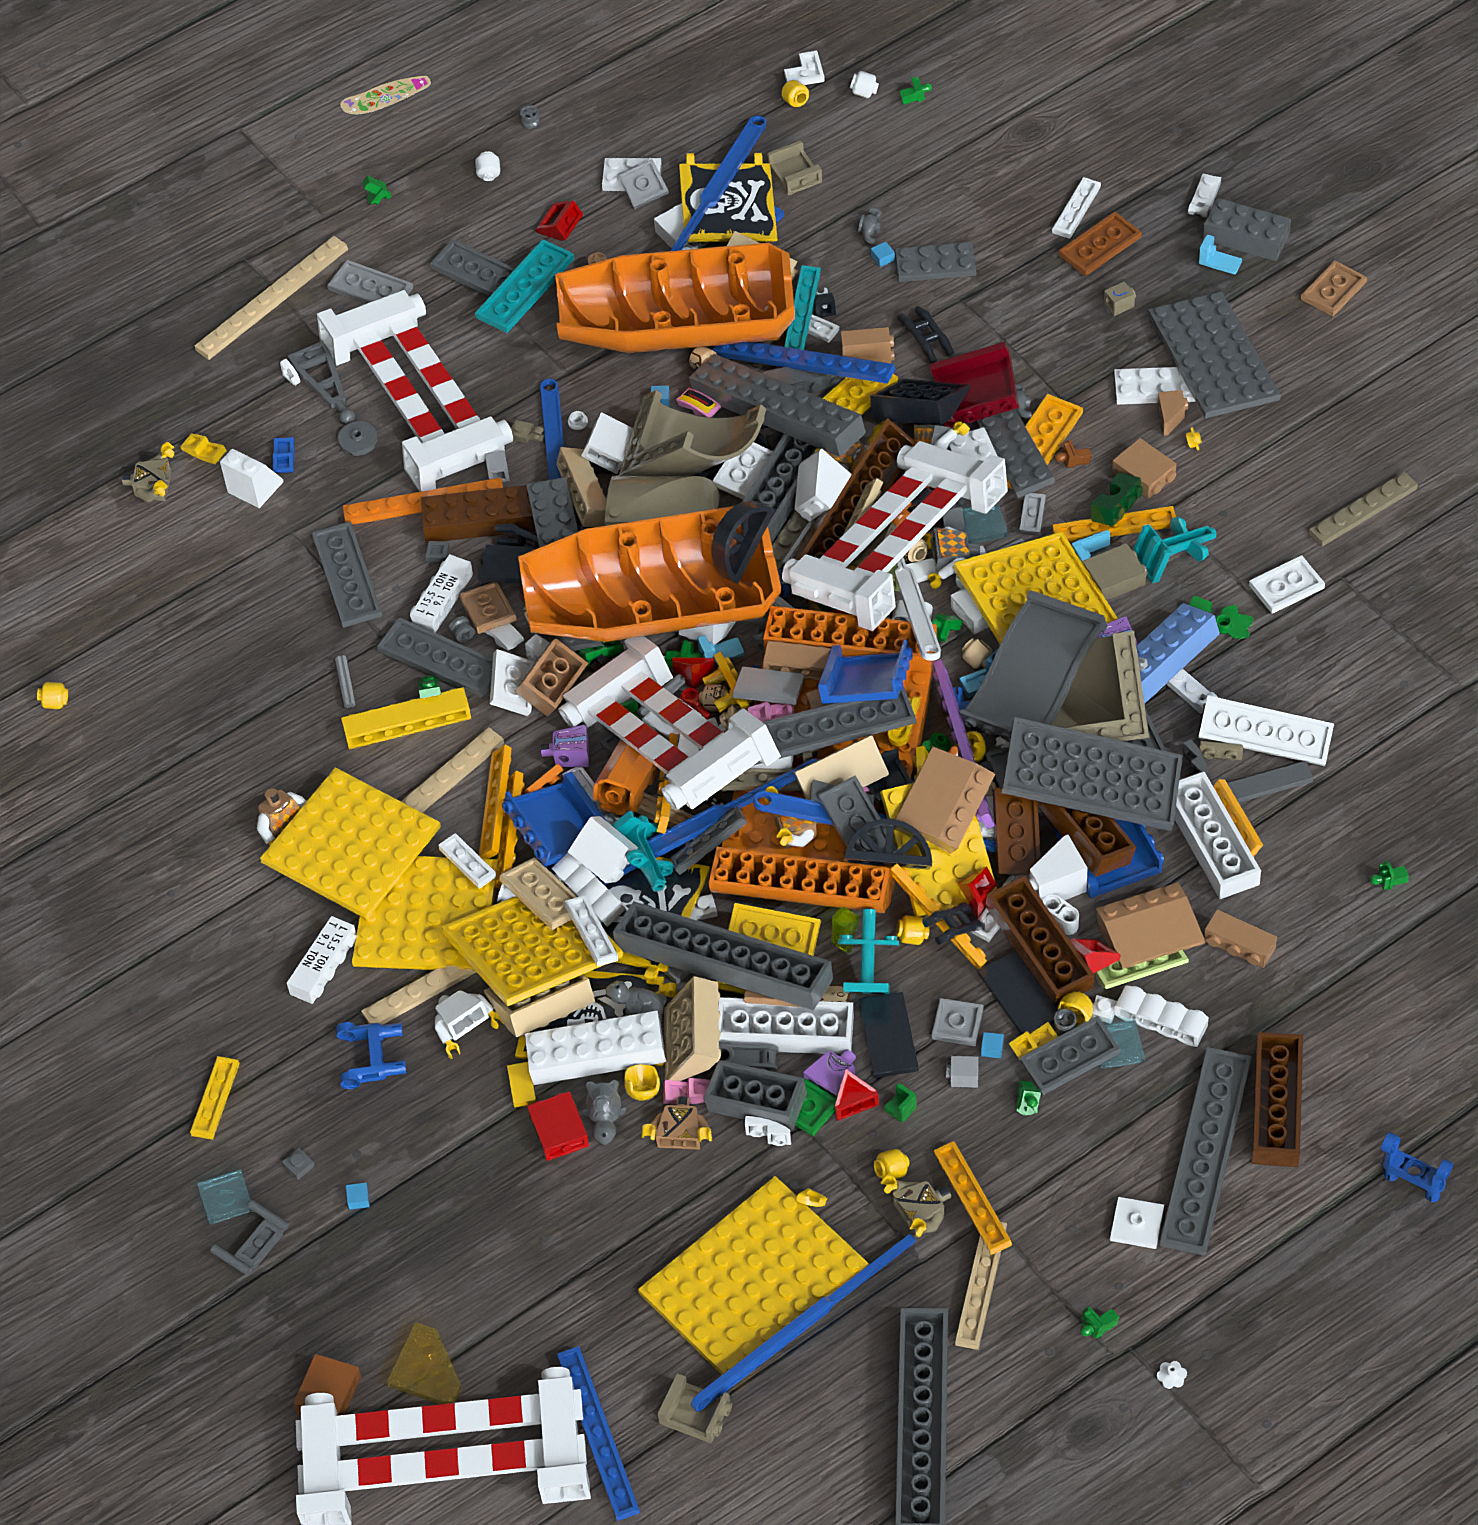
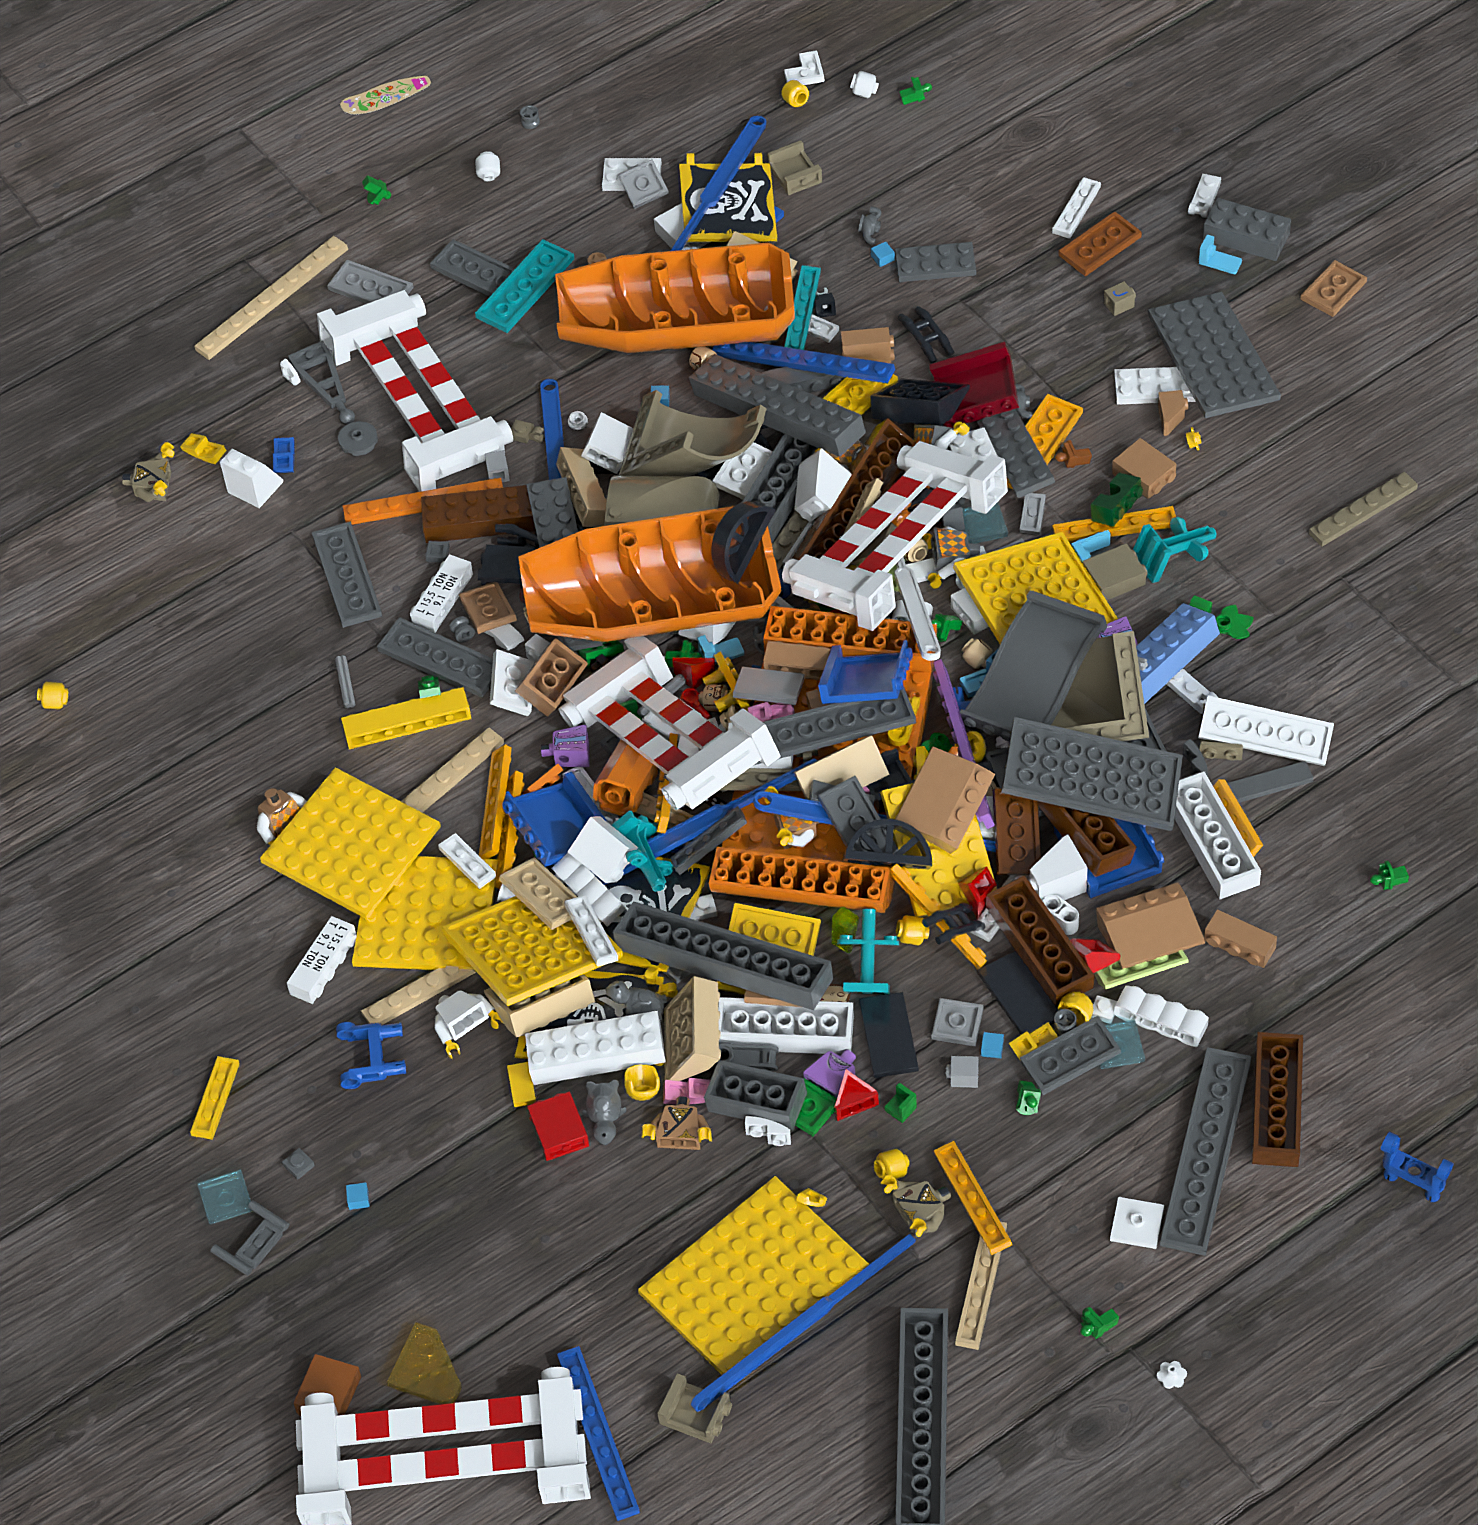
red tile [536,200,583,241] -> none
slope [676,388,721,418] -> none
white plate [1249,555,1325,613] -> none

